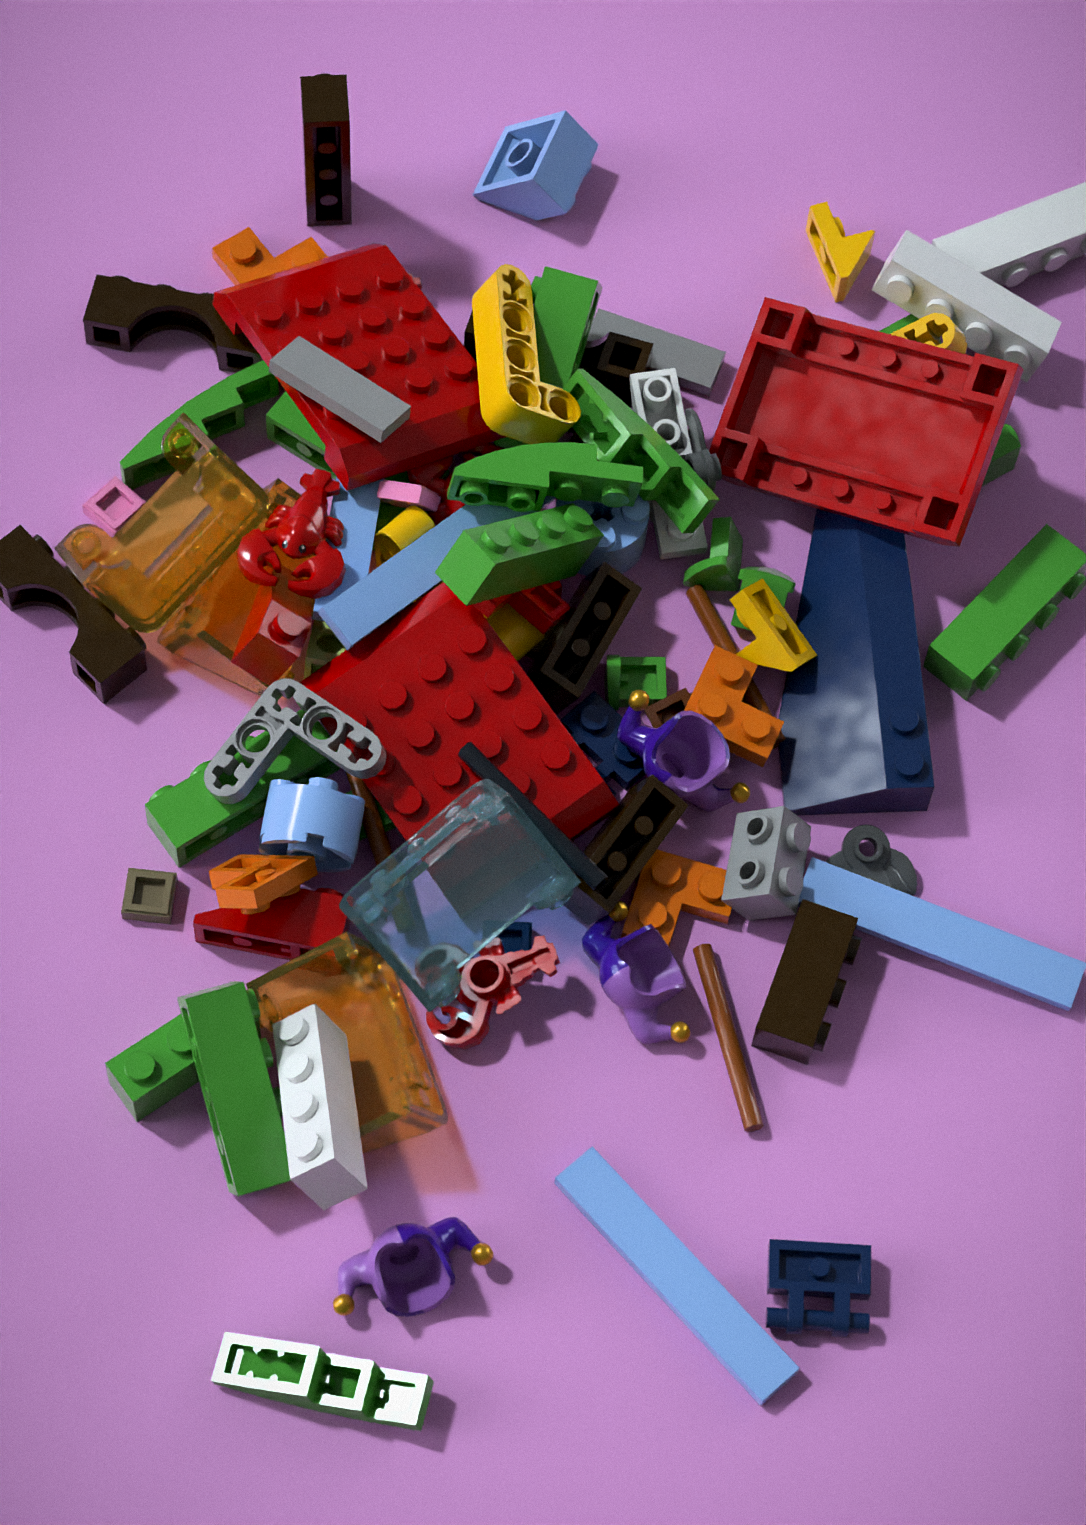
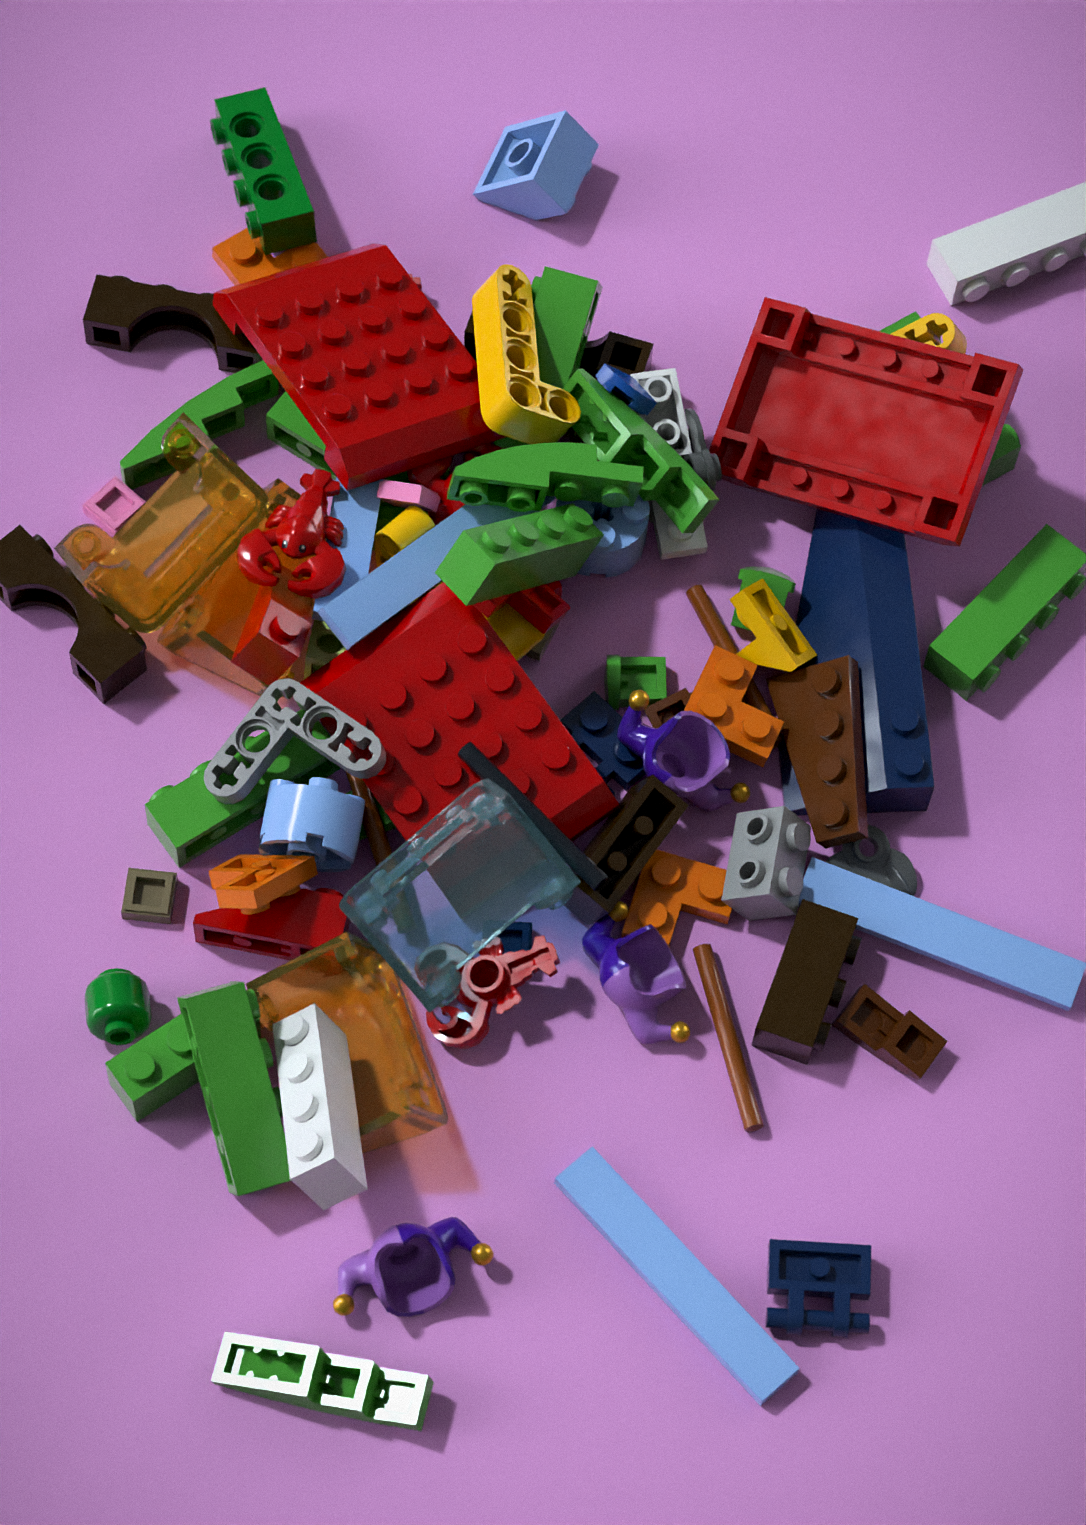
light grey tile [268,336,411,443] -> none
dark brown brick [300,73,352,227] -> none
dark brown brick [527,562,642,714] -> none
light grey tile [587,308,726,396] -> none
bright green tile [683,517,743,591] -> none
yellow slope [805,201,875,303] -> none
white brick [872,229,1062,383] -> none
none -> green head [84,968,152,1045]
none -> green brick [210,87,317,255]
none -> blue tile [595,364,657,416]
none -> reddish brown wing [766,655,868,849]
none -> reddish brown slope [832,984,948,1080]

